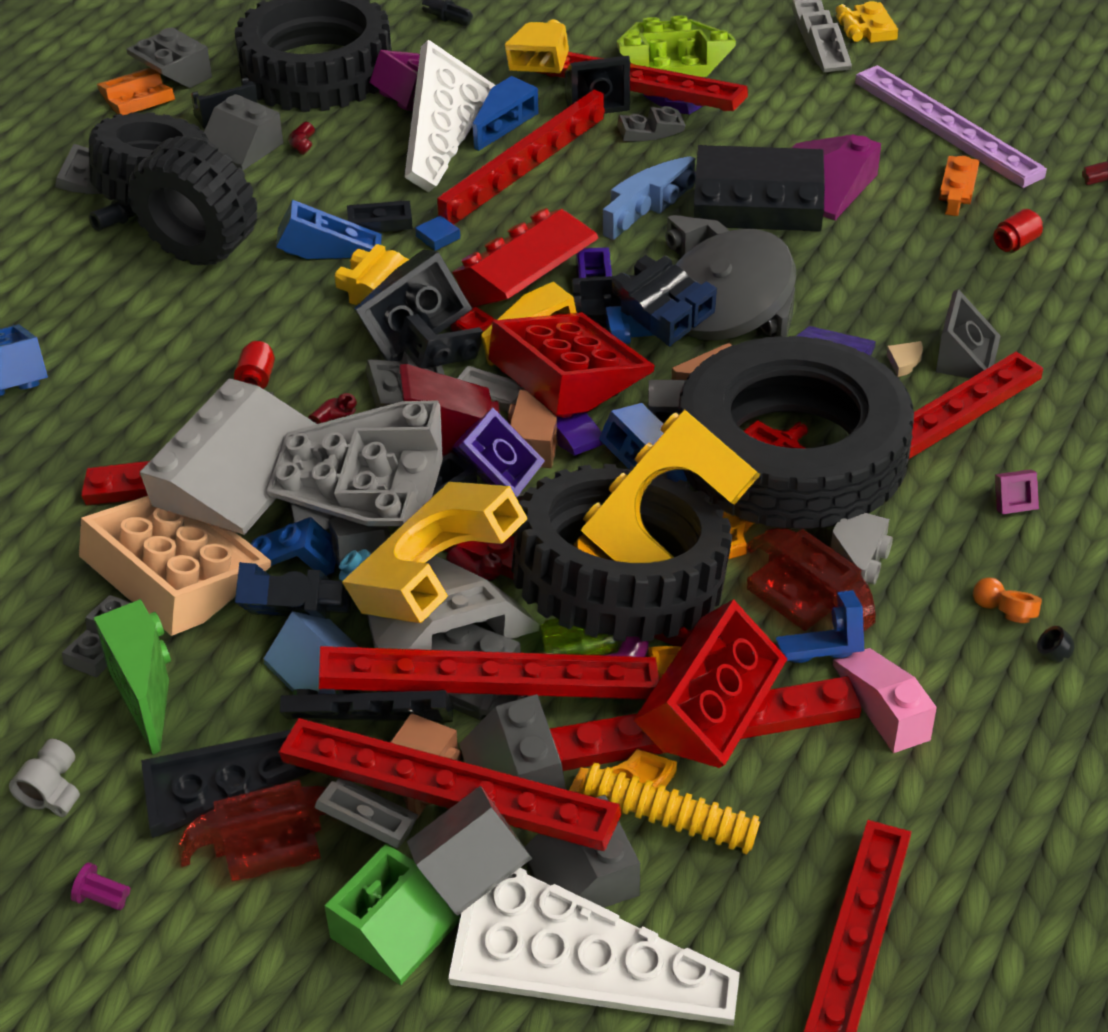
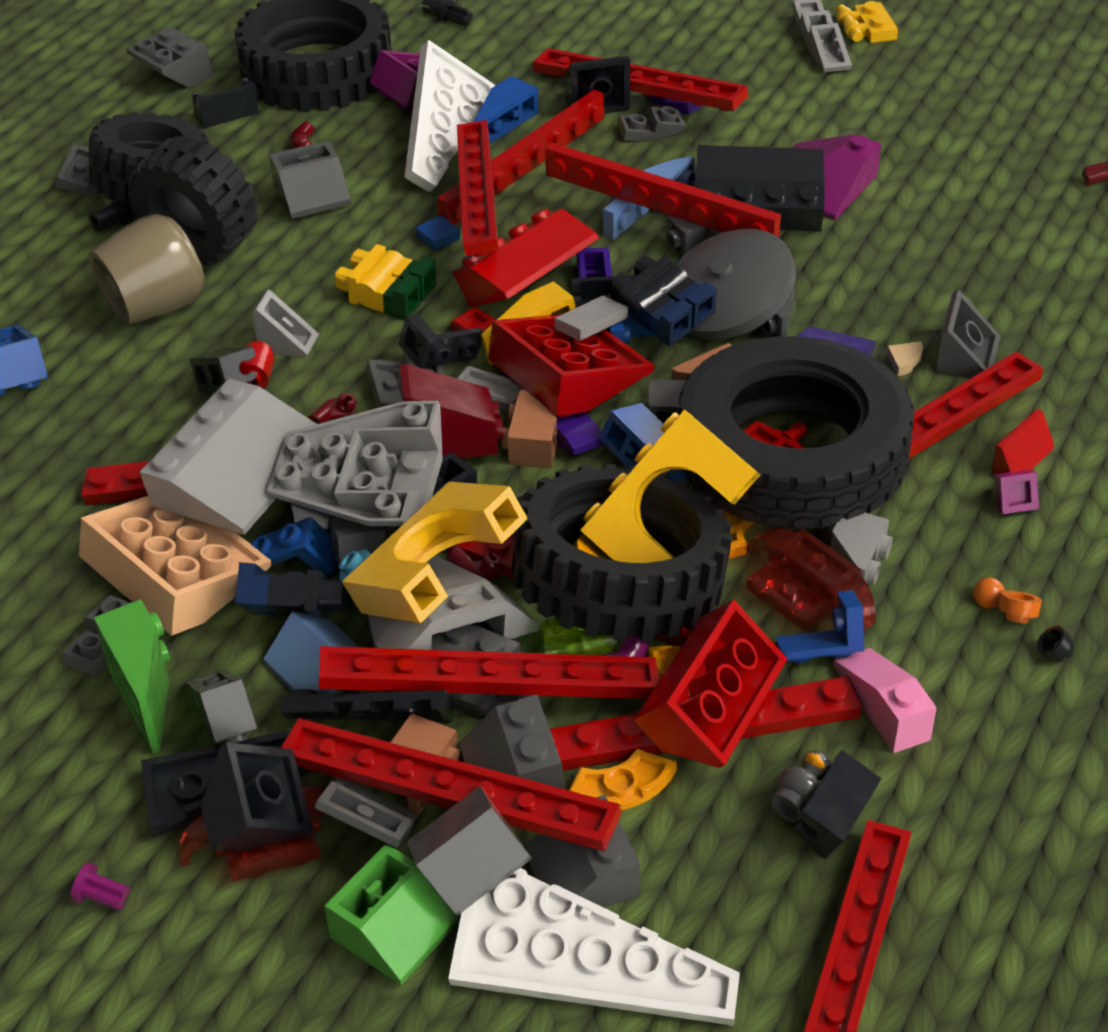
light grey piece [9,739,80,817] -> none
orange slope [97,68,175,115] -> none
dark grey slope [204,94,283,171] -> none
blue slope [276,200,382,259] -> none
black plate [347,200,413,232] -> none
black slope [354,249,472,361] -> none
dark purple slope [451,408,545,498] -> none
yellow torso [505,19,569,73] -> none
yellow piece [581,762,760,854] -> none
lime wedge [617,15,736,77] -> none
lavender tile [855,65,1047,188] -> none
orange hinge [939,156,980,216] -> none
red brick [993,209,1043,252] -> none
none -> dark tan piece [88,214,205,326]
none -> dark grey slope [186,669,257,744]
none -> black hinge [189,347,257,392]
none -> black slope [201,742,313,851]
none -> light grey slope [252,289,319,358]
none -> dark grey slope [269,141,351,219]
none -> red plate [457,120,499,256]
none -> red plate [545,142,781,237]
none -> light grey tile [555,296,628,341]
none -> dark grey animal [771,750,831,822]
none -> black hinge [793,750,882,859]
none -> red slope [991,409,1054,474]

